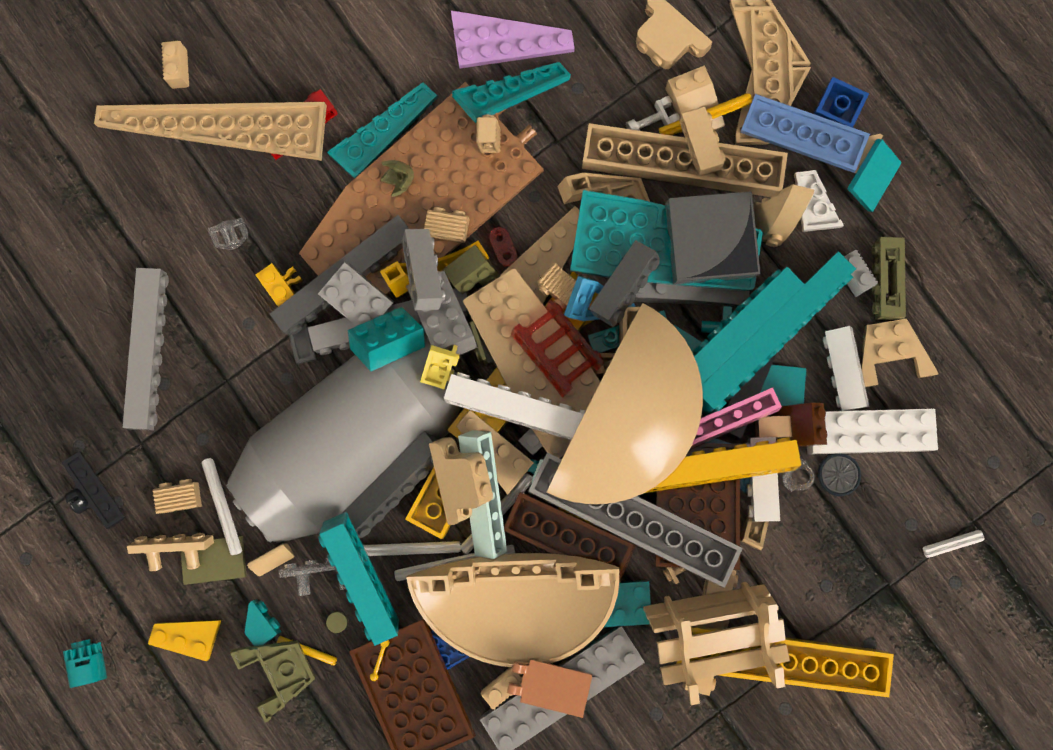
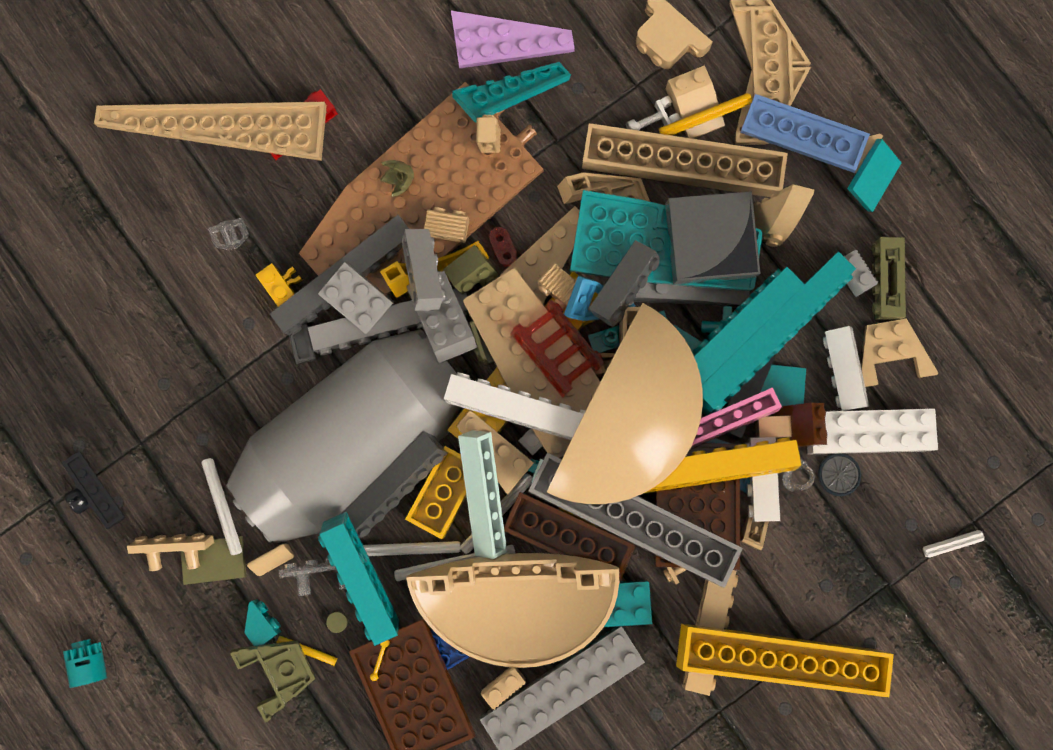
light grey brick [123,268,169,430] -> none
yellow wing [148,620,221,661] -> none
tan brick [153,479,202,514] -> none
tan brick [161,41,189,89] -> none
teal wing [327,83,438,179] -> none
teal brick [347,307,425,371] -> none
light yellow bracket [420,345,460,389] -> none
tan brick [429,437,493,525] -> none
nougat tile [507,659,593,718] -> none
tan piece [643,582,790,705] -> none
tan brick [679,107,725,176] -> none
white wing [794,170,844,232] -> none
blue brick [813,77,869,128] -> none

